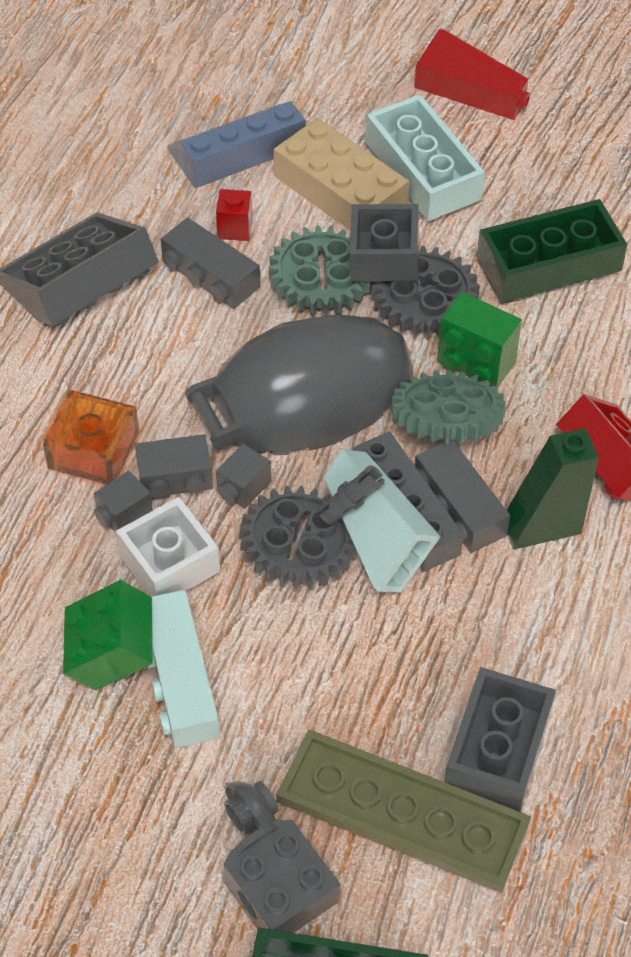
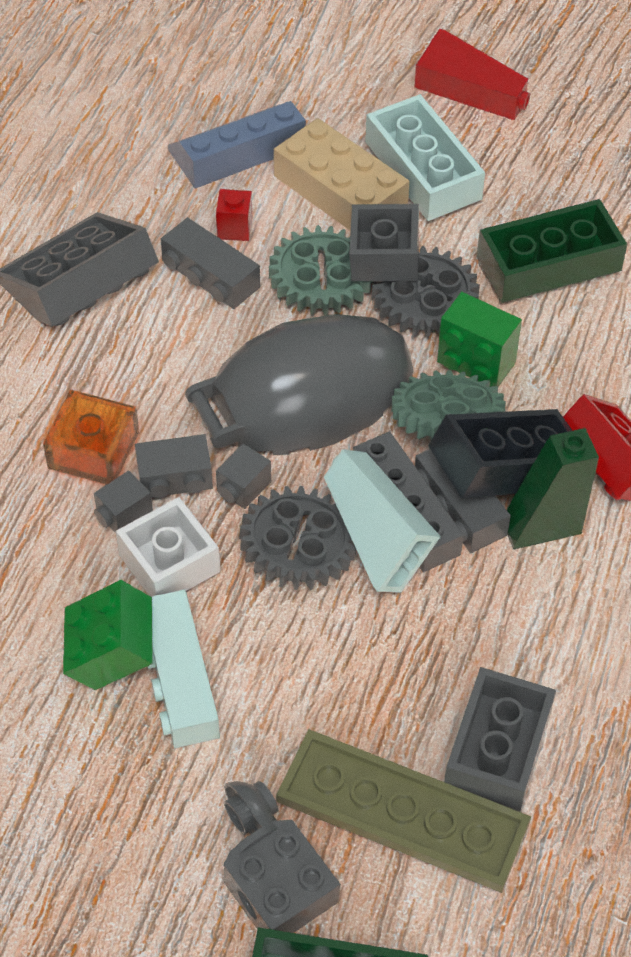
dark grey pin [318,465,385,525] -> none
none -> black brick [428,409,572,498]

